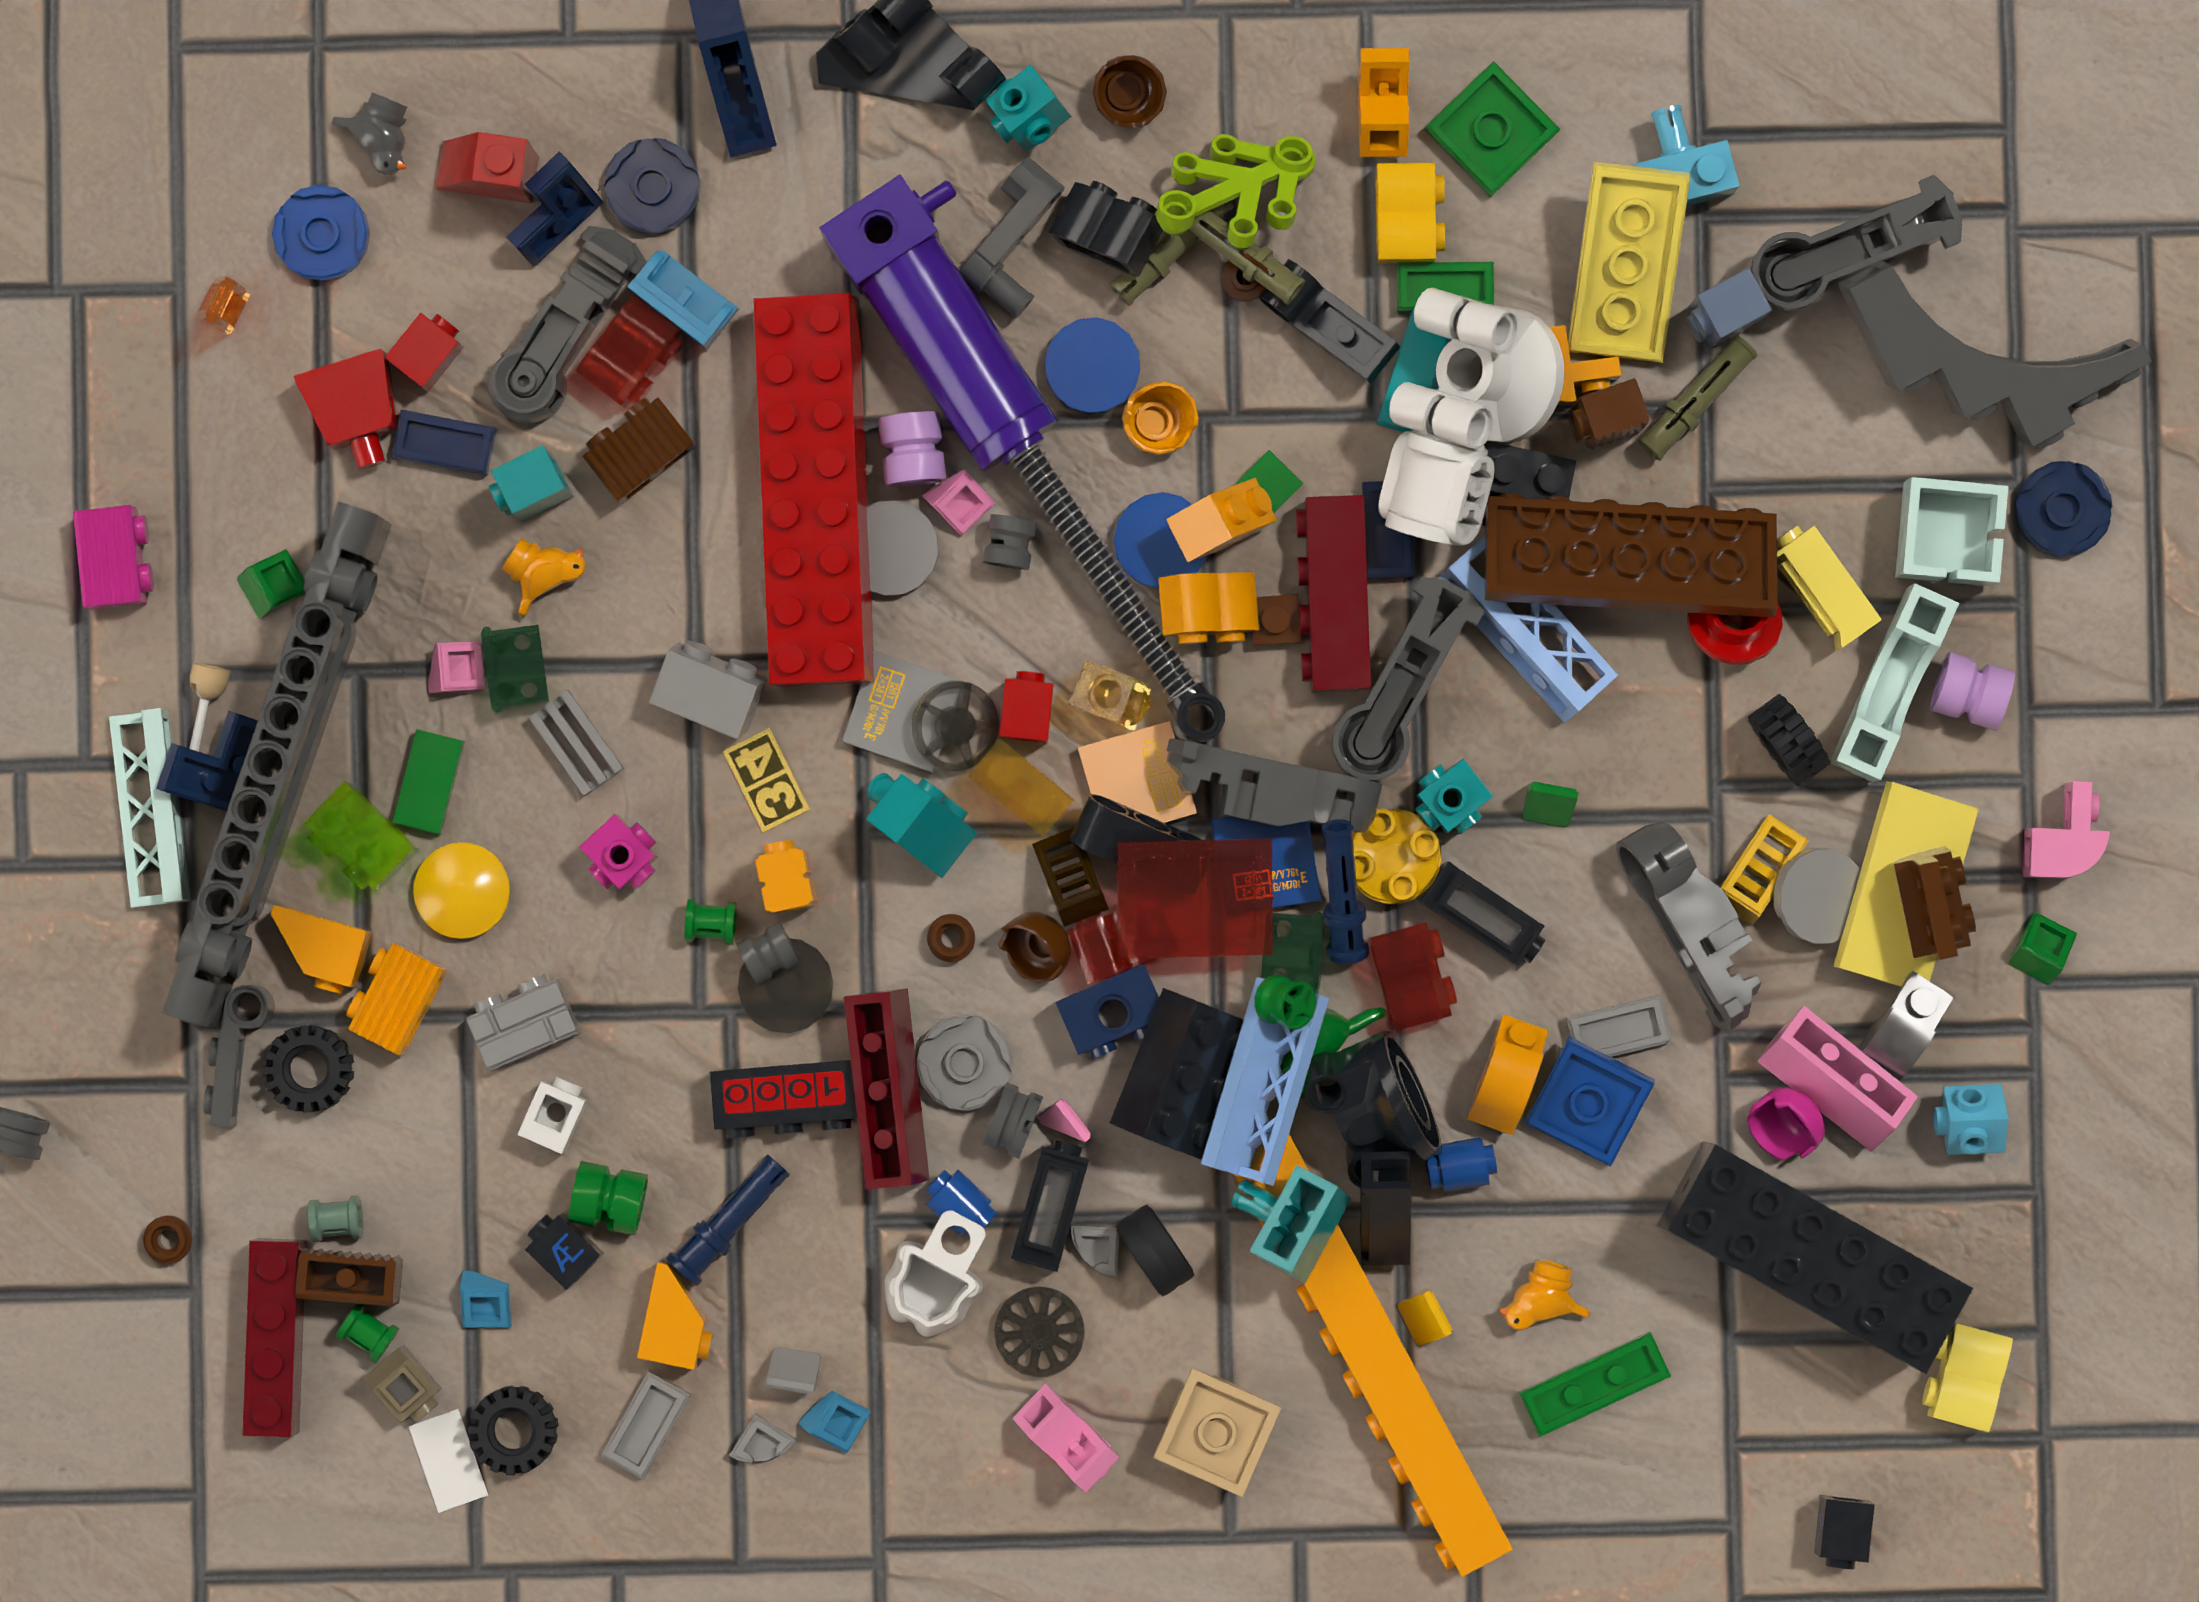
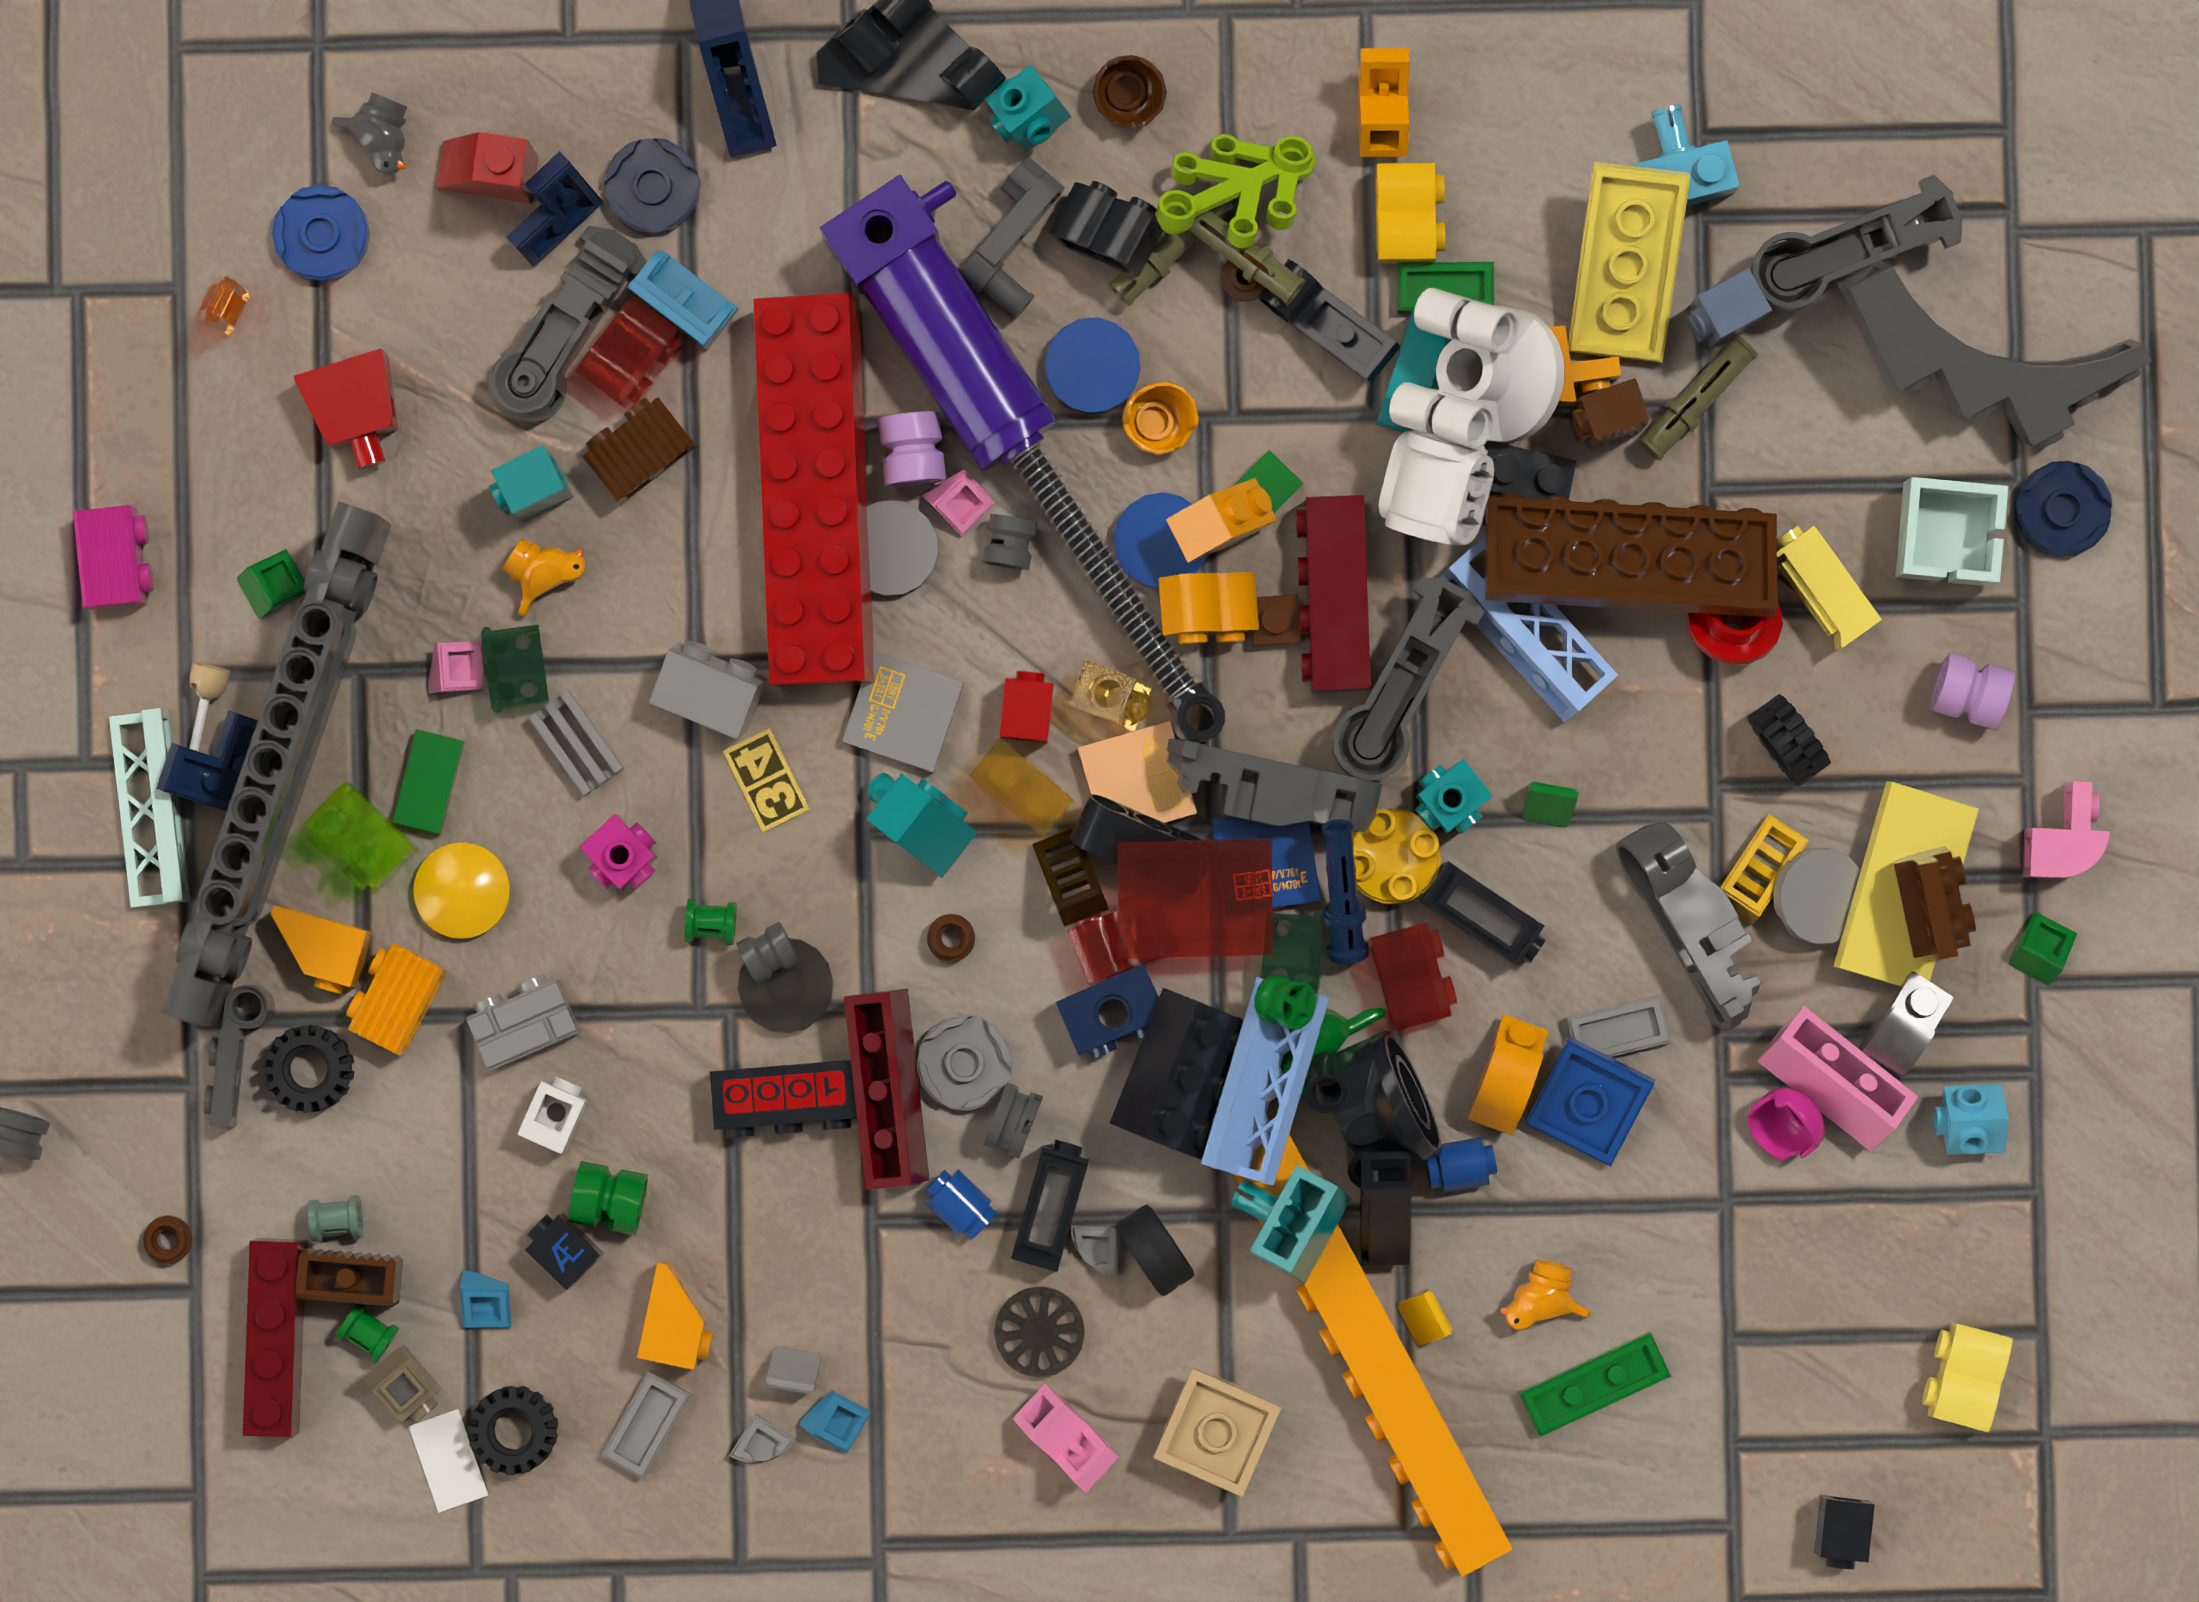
red brick [385,312,464,392] -> none
dark blue tile [392,409,497,476] -> none
dark blue pin [666,1154,791,1286] -> none
light orange brick [755,839,818,914] -> none
white piece [884,1210,985,1337] -> none
clear smoke wheel [911,680,999,771] -> none
reddish brown hair [998,912,1071,983] -> none
bright pink slope [1037,1099,1091,1142] -> none
dark blue tile [1362,481,1414,579] -> none
green tile [1424,61,1560,198] -> none
black brick [1657,1141,1974,1374] -> none
light aqua arch [1830,583,1959,782] -> none

